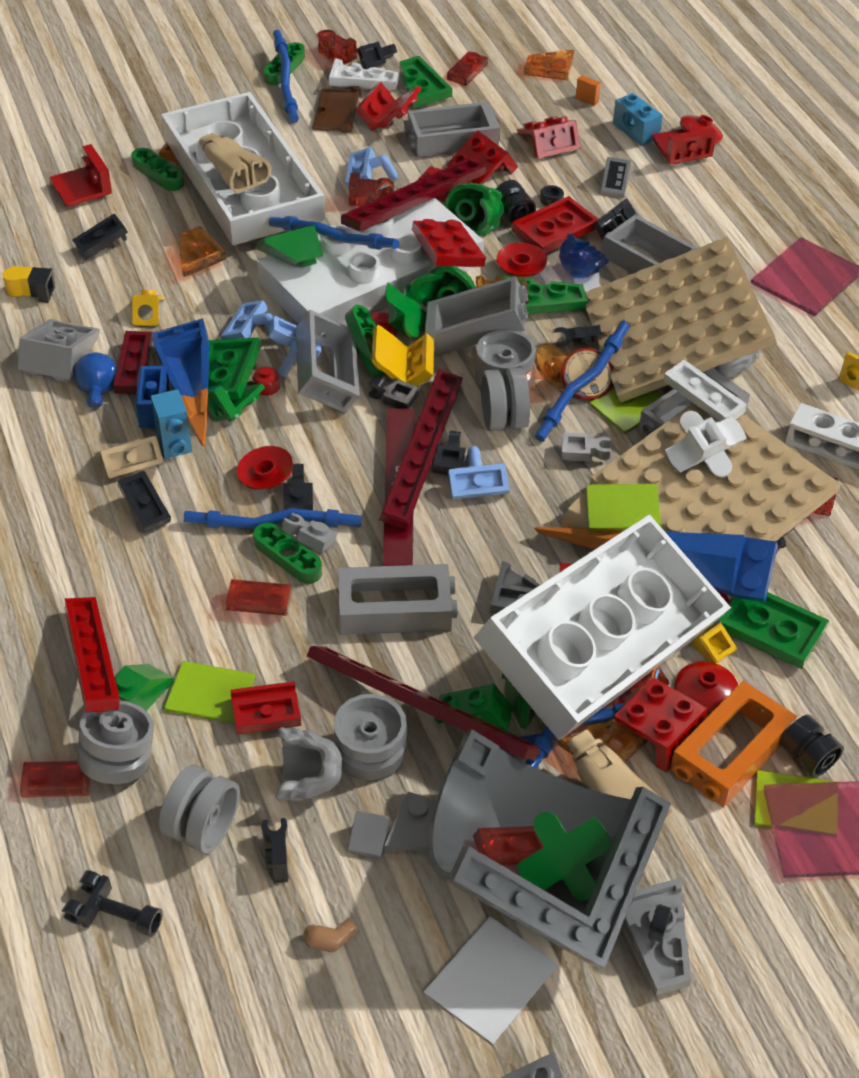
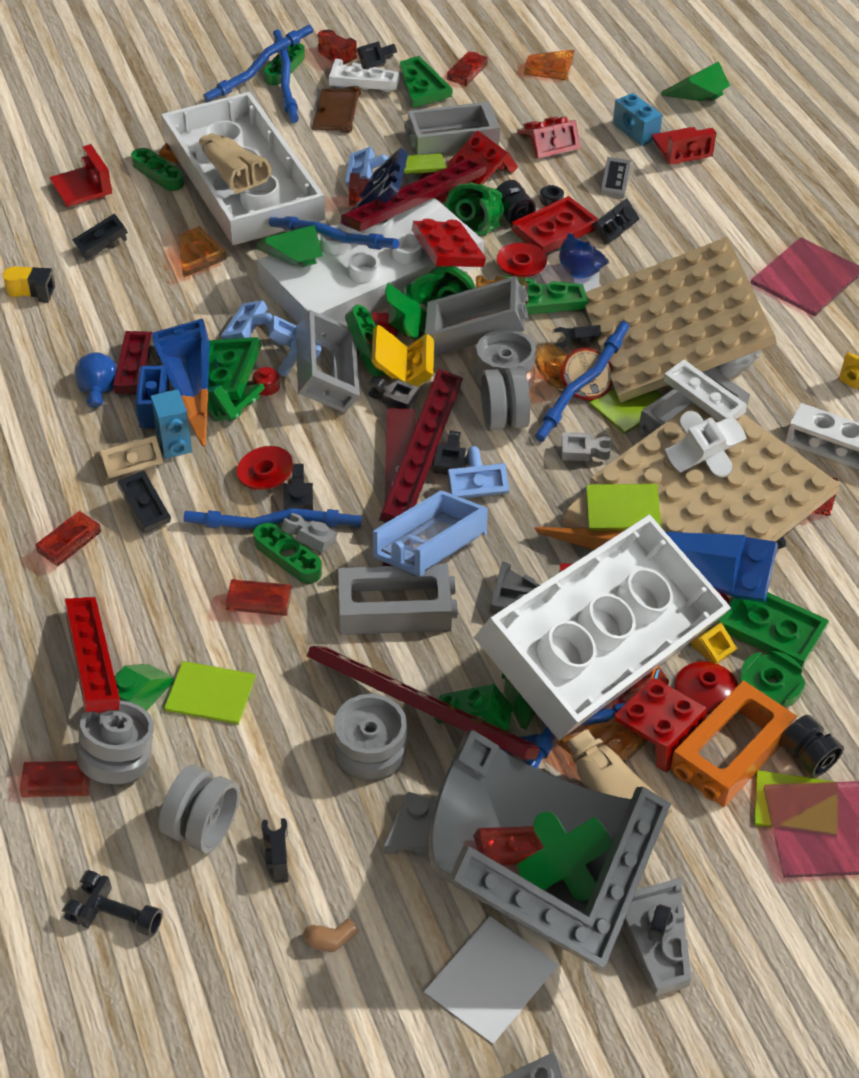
light grey slope [18,319,100,381] -> none
yellow bracket [132,290,165,326] -> none
red plate [230,681,301,735] -> none
light grey hair [276,727,342,802] -> none
light grey slope [348,811,389,859] -> none
red bracket [355,82,422,131] -> none
orange tile [576,75,601,106] -> none
light grey piece [602,214,697,274] -> none
red dish [680,115,723,144] -> none
none -> clear red plate [35,510,101,567]
none -> blue bar [203,24,313,102]
none -> dark blue wing [351,148,409,210]
none -> light blue door [373,490,488,577]
none -> lime piece [403,153,447,174]
none -> green slope [661,61,730,101]
none -> green plate [739,651,805,707]

